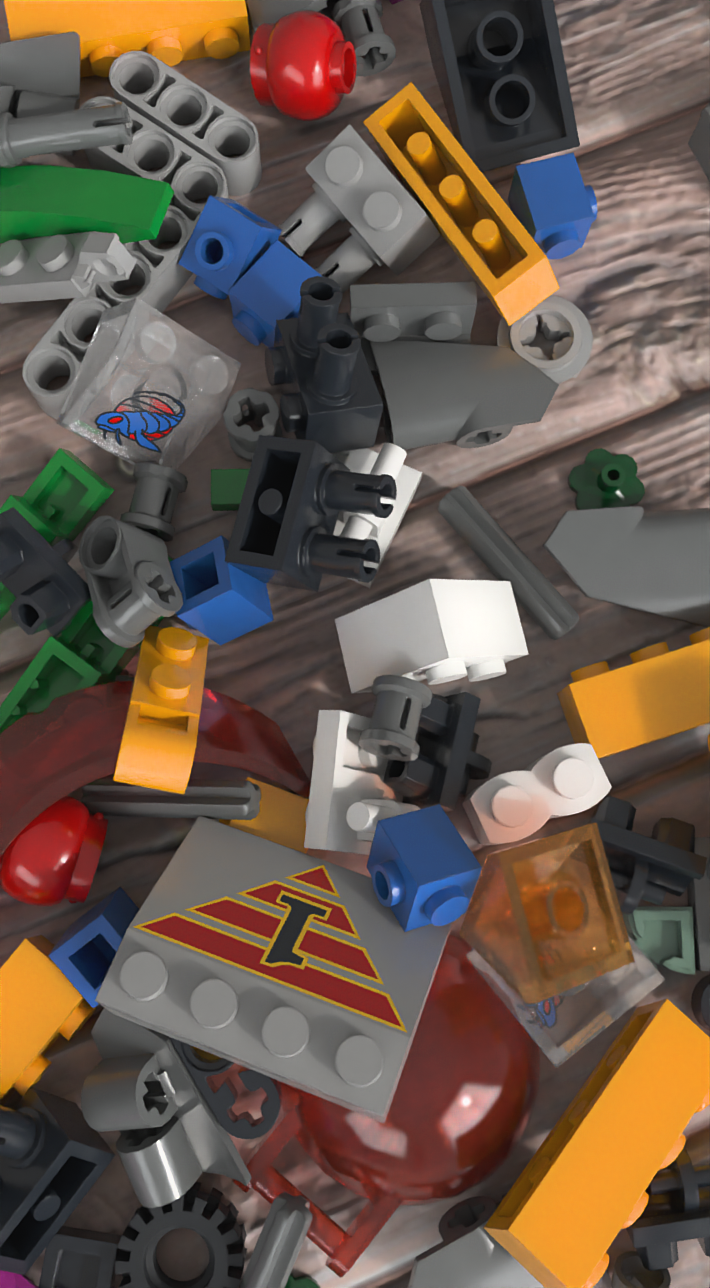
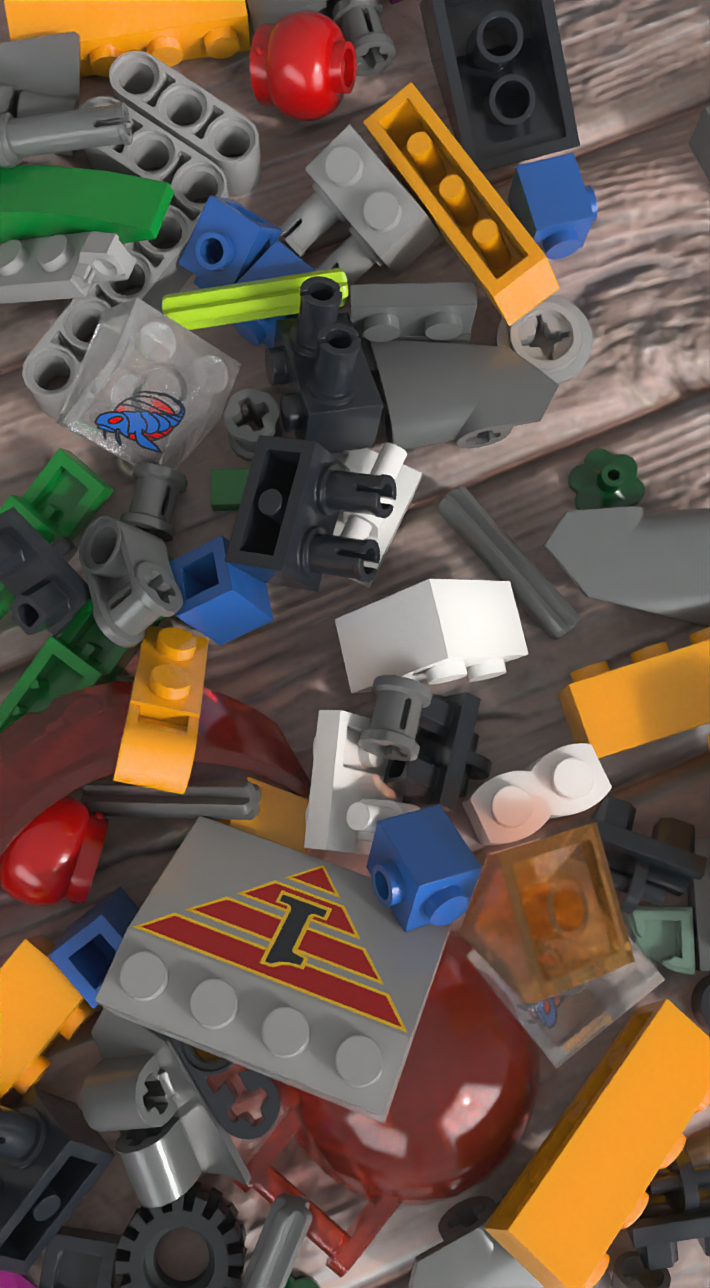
none -> lime axle [162,268,349,333]

